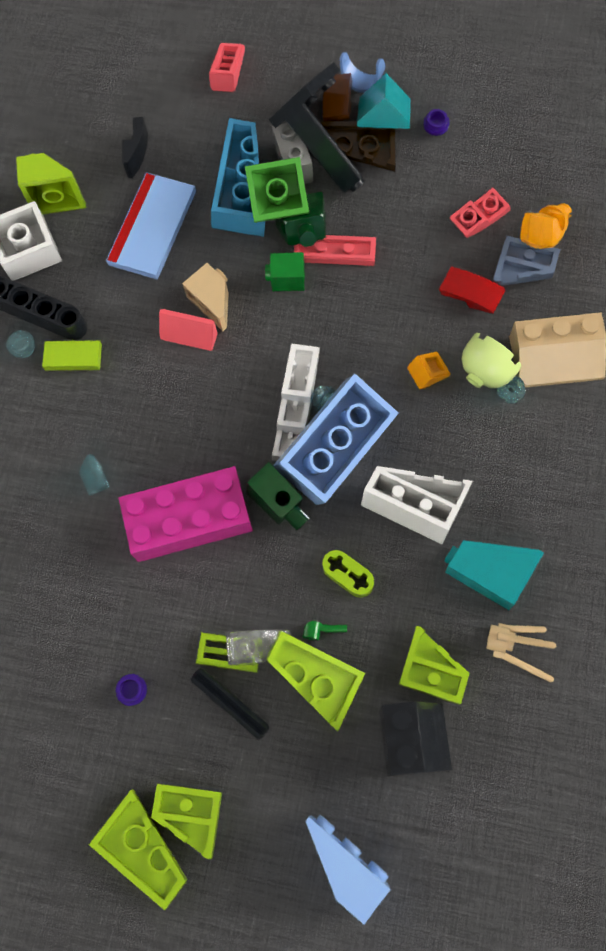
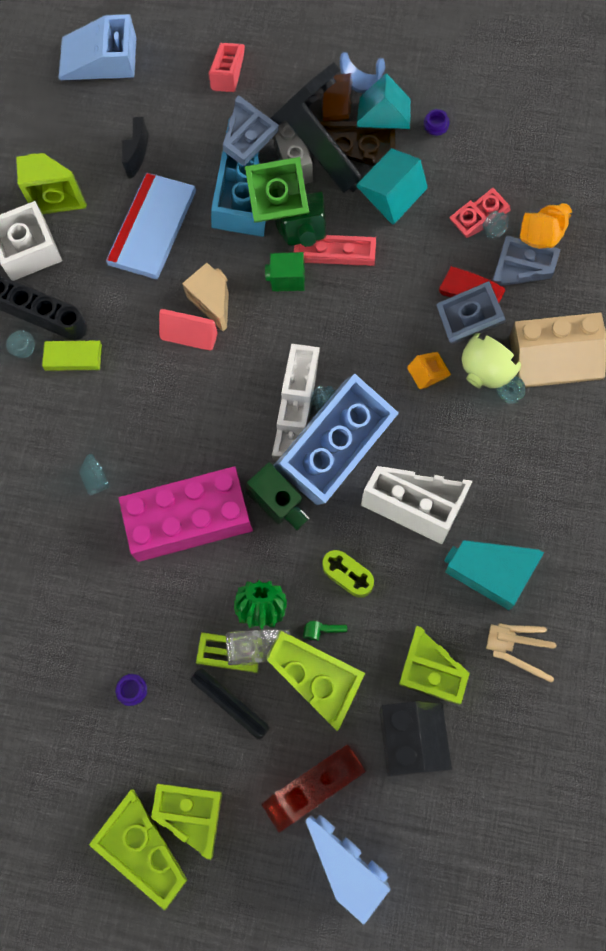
none -> light blue slope [59,14,136,81]
none -> sand blue wing [223,95,279,166]
none -> green gear [234,579,287,630]
none -> clear red slope [261,744,366,833]
none -> teal slope [356,148,428,225]
none -> sand blue slope [436,281,506,345]
none -> clear light blue plate [483,211,509,238]

